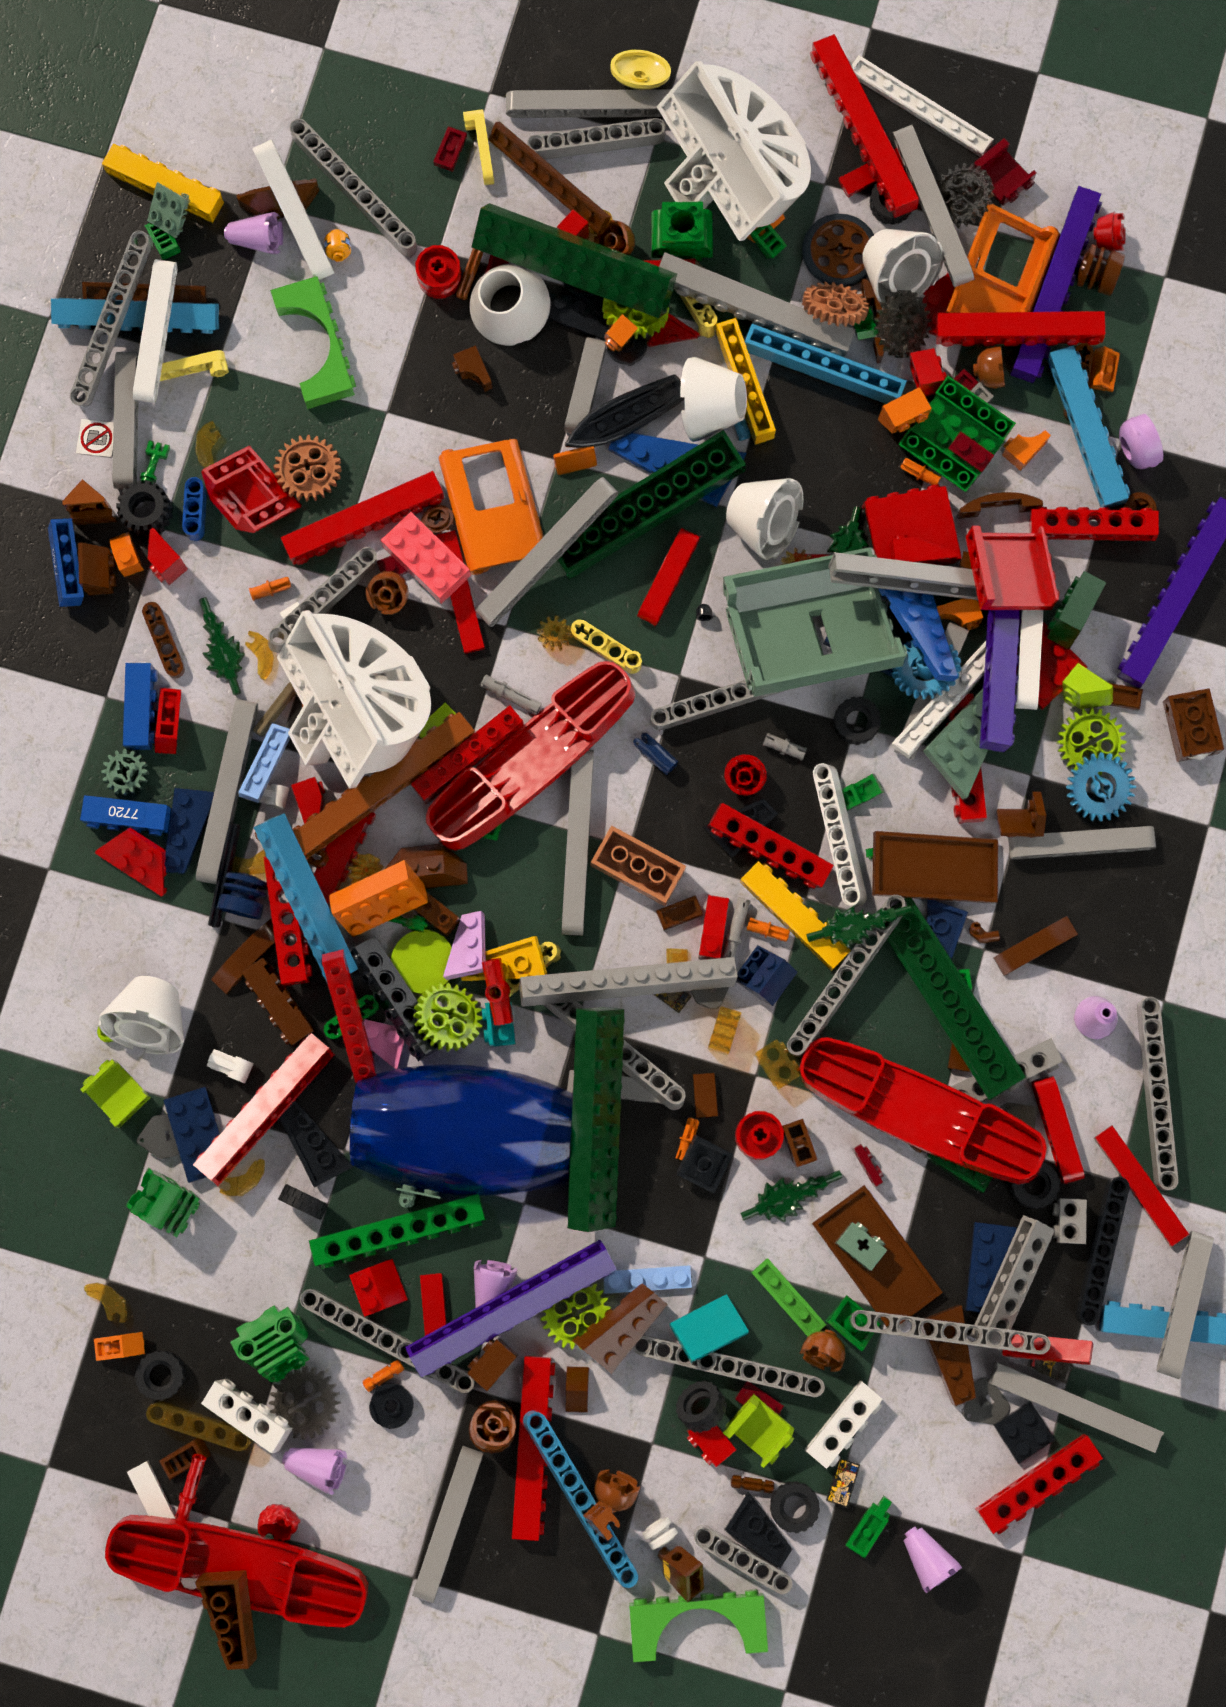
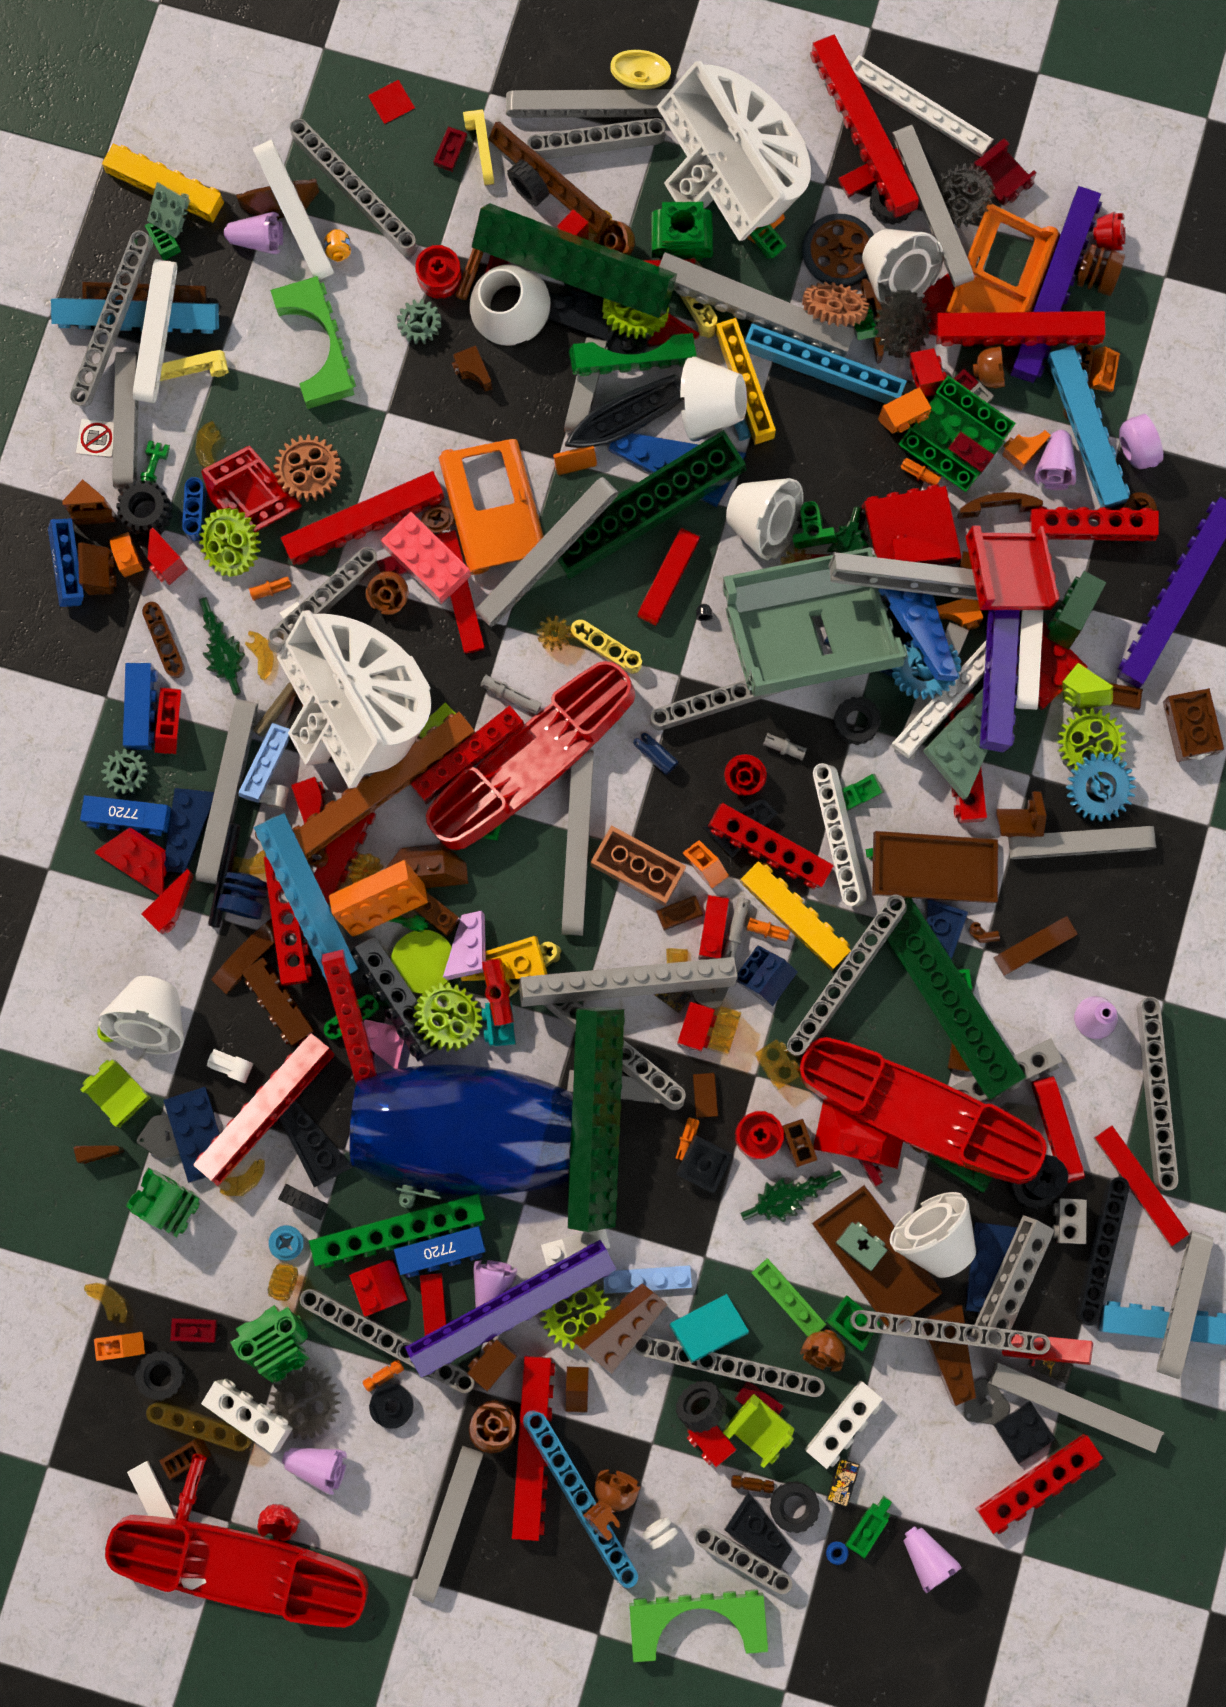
reddish brown wedge [195,1570,257,1670] -> none
orange slope [604,314,638,352] -> none
reddish brown torso [657,1546,704,1602] -> none
dark green piece [806,905,913,948] -> none
none -> reddish brown slope [73,1146,124,1164]
none -> red slope [141,869,194,935]
none -> dark red plate [170,1318,217,1342]
none -> lime gear [199,508,261,577]
none -> clear yellow gear [267,1263,298,1301]
none -> dark azure gear [269,1225,304,1261]
none -> red sticker [368,80,415,124]
none -> blue brick [394,1226,486,1278]
none -> sand green gear [397,299,441,344]
none -> black tyre [507,160,549,207]
none -> white slope [541,1229,610,1266]
none -> green arch [569,333,697,376]
none -> red brick [677,1002,717,1052]
none -> orange slope [683,840,729,888]
none -> green tile [792,501,837,550]
none -> red slope [813,1099,903,1169]
none -> blue plate [826,1541,848,1565]
none -> white cone [890,1192,976,1278]
none -> black plate [1024,1155,1068,1199]
none -> lavender cone [1034,430,1077,490]

